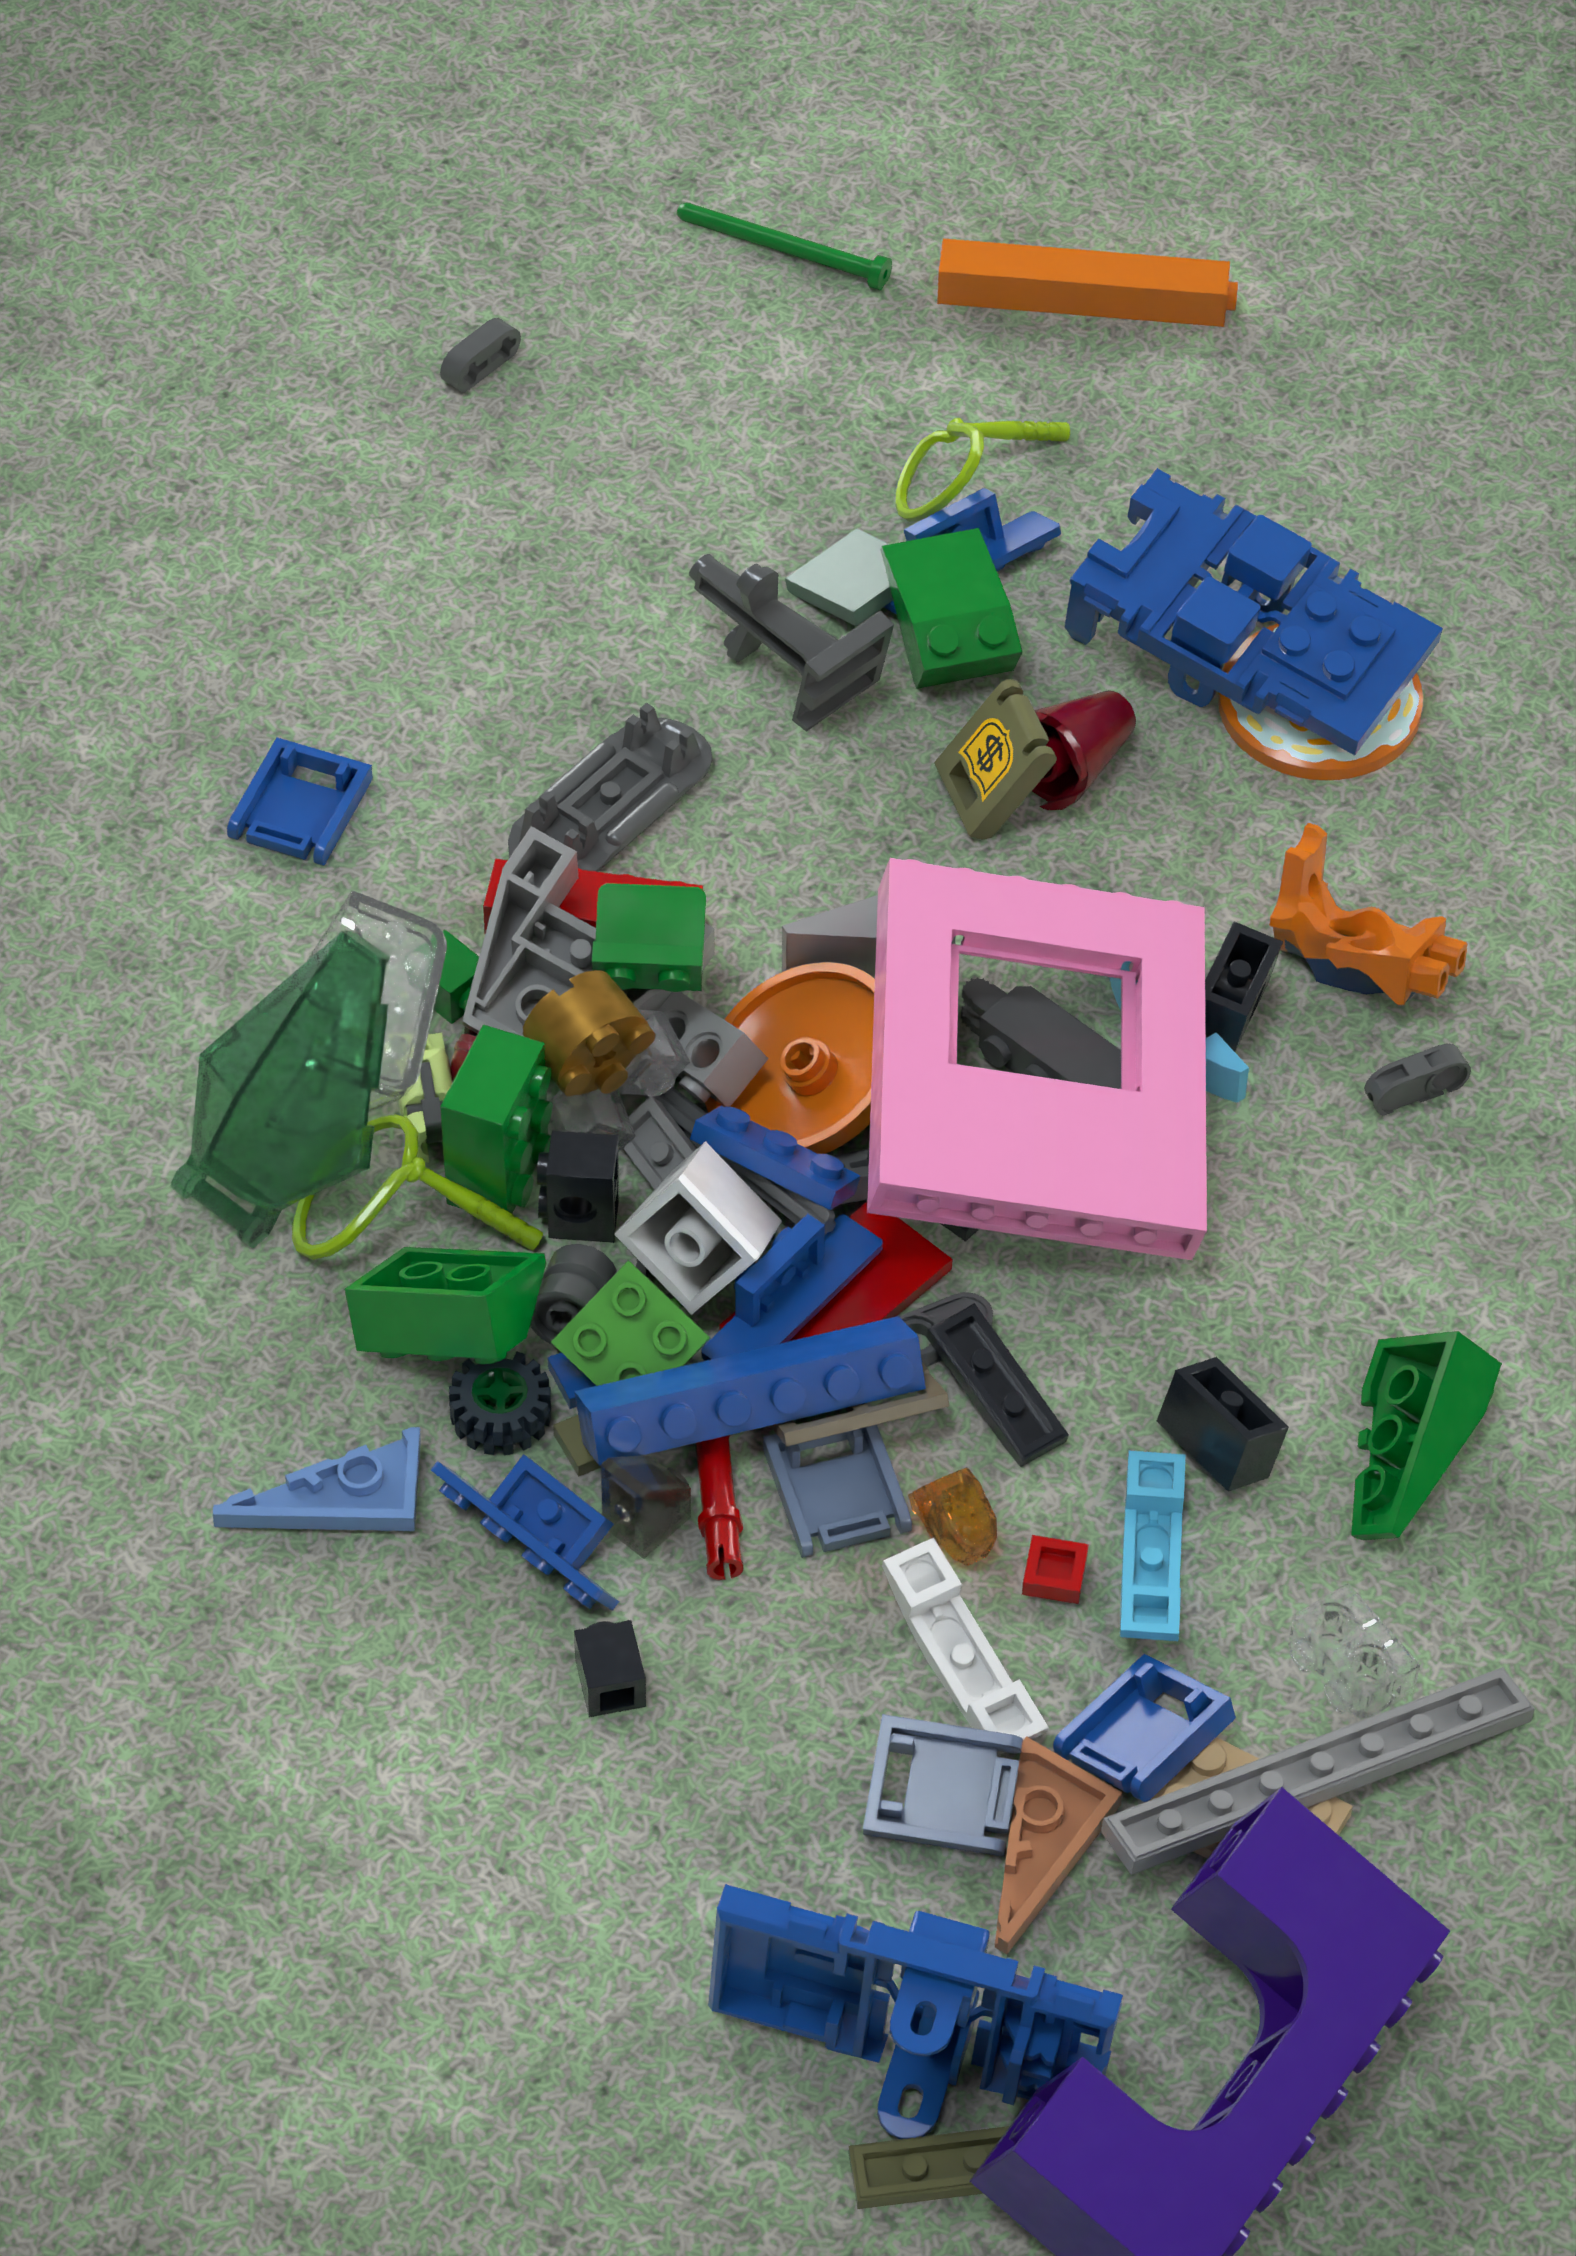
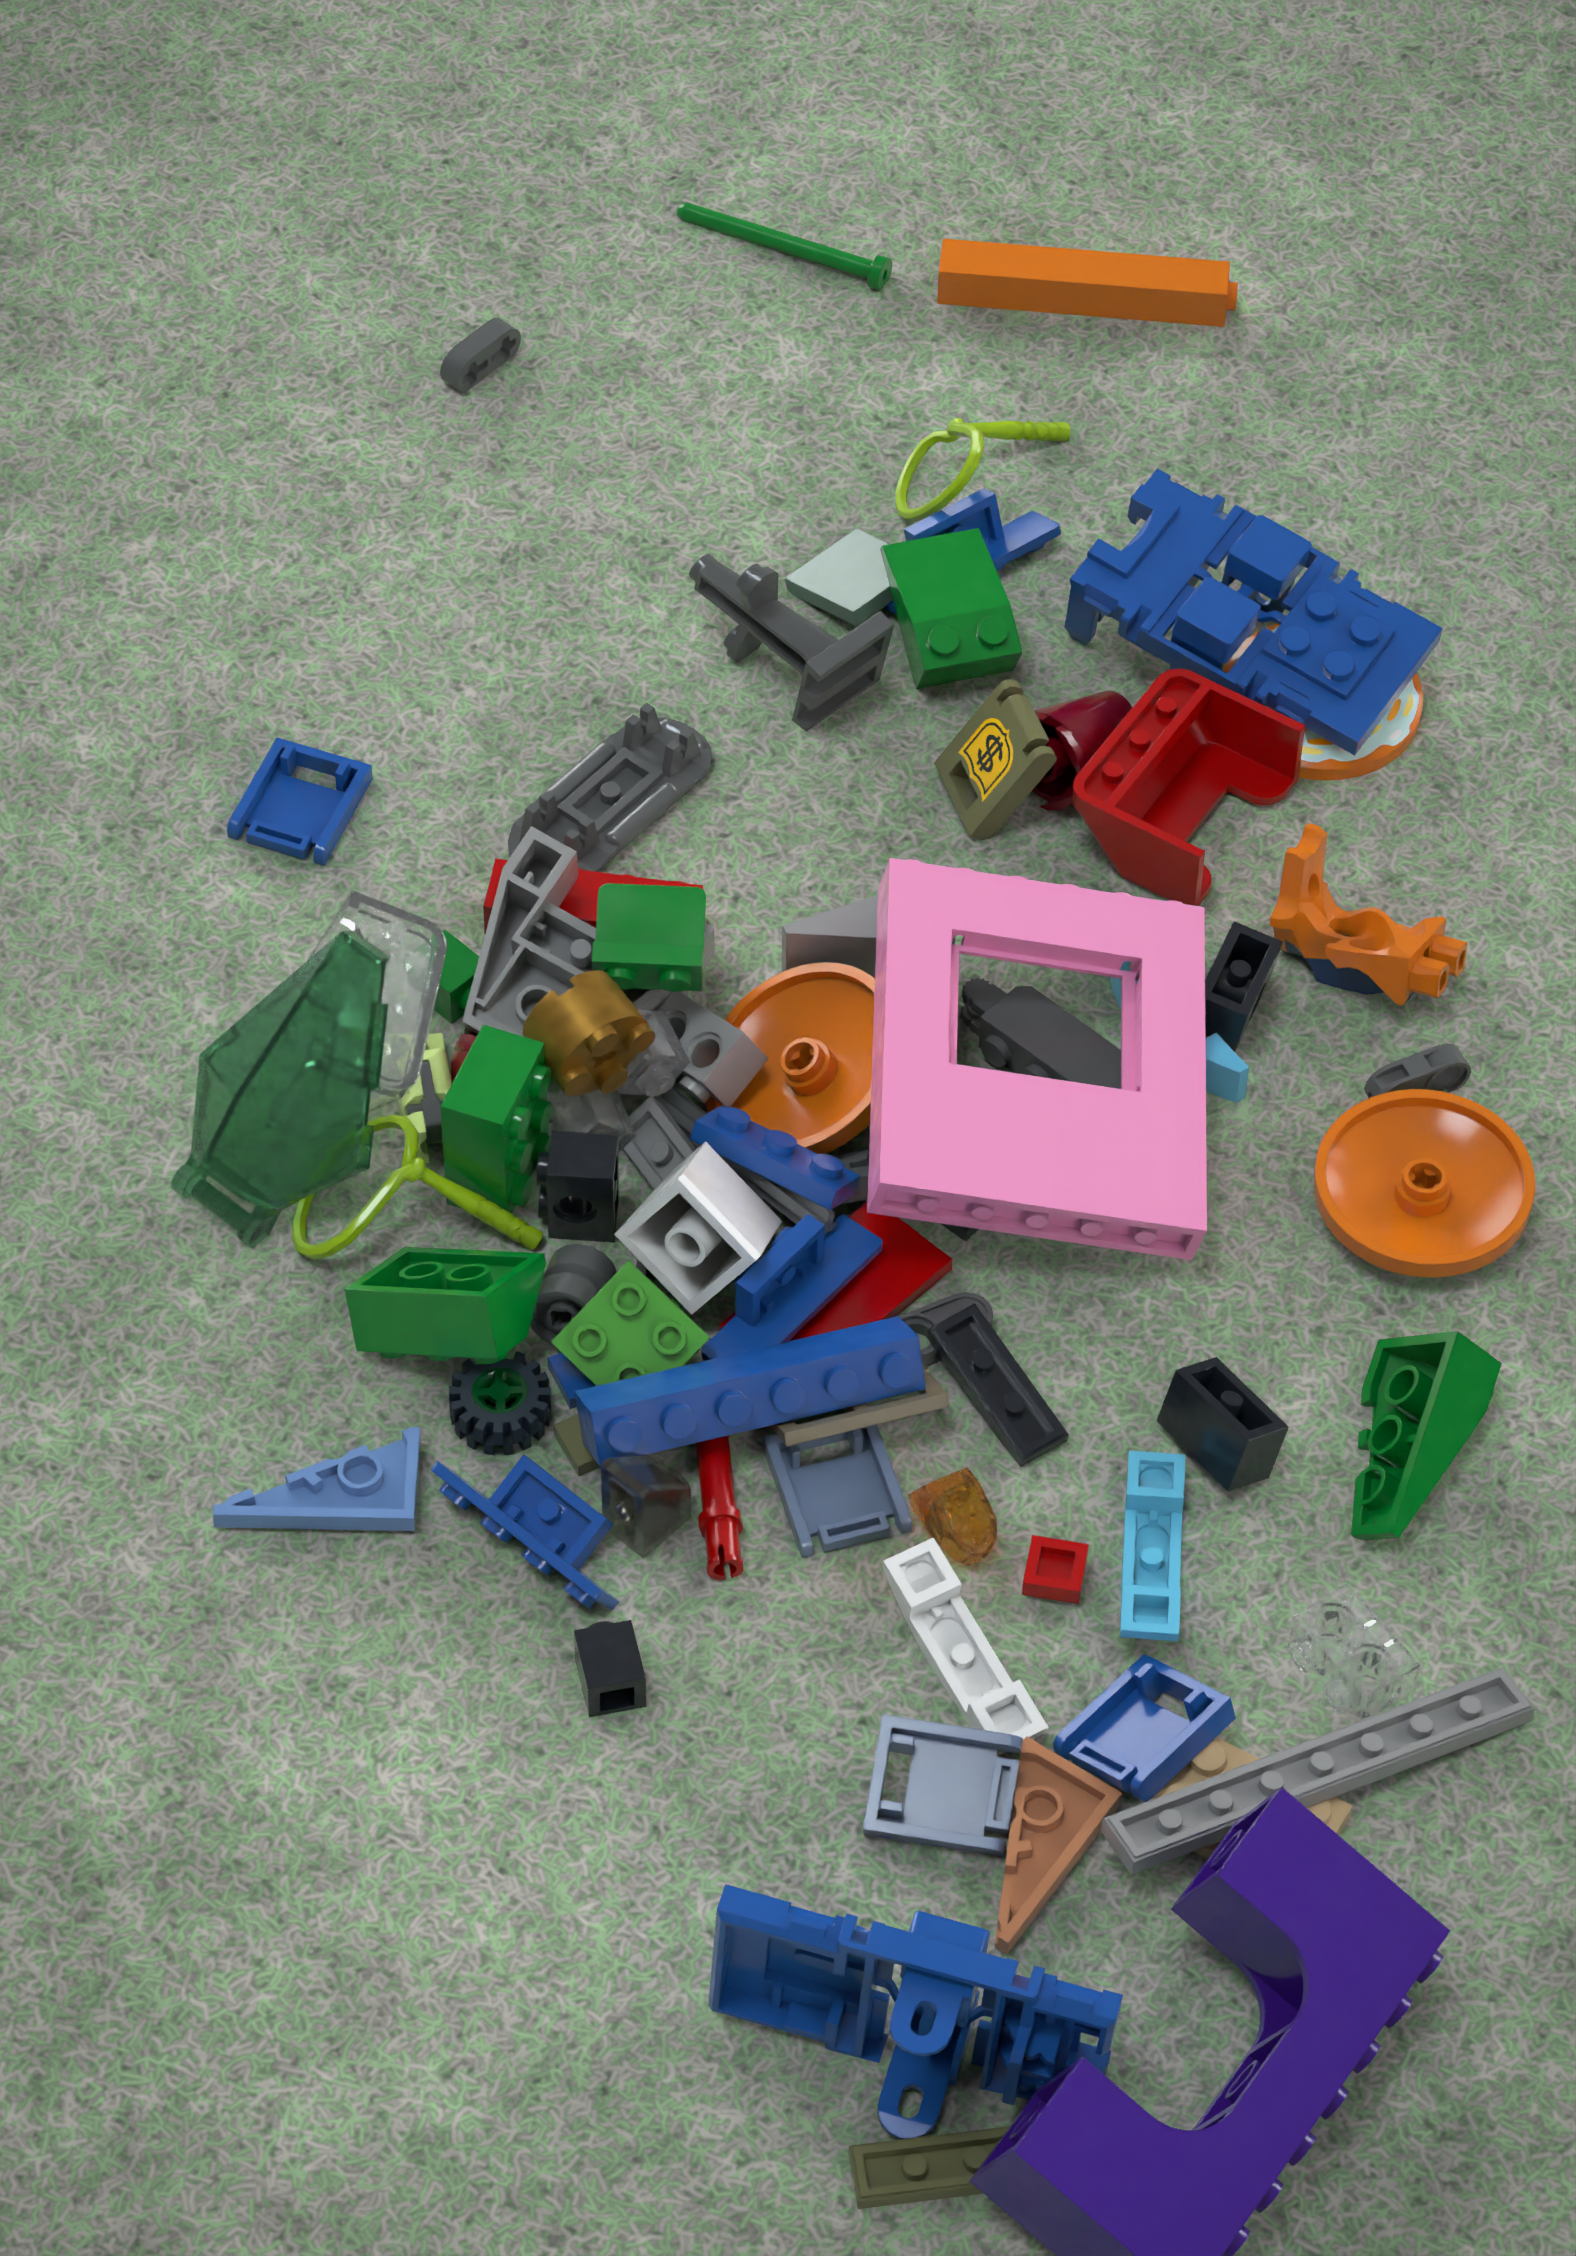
none -> red windscreen [1072,669,1305,906]
none -> orange dish [1313,1089,1536,1278]

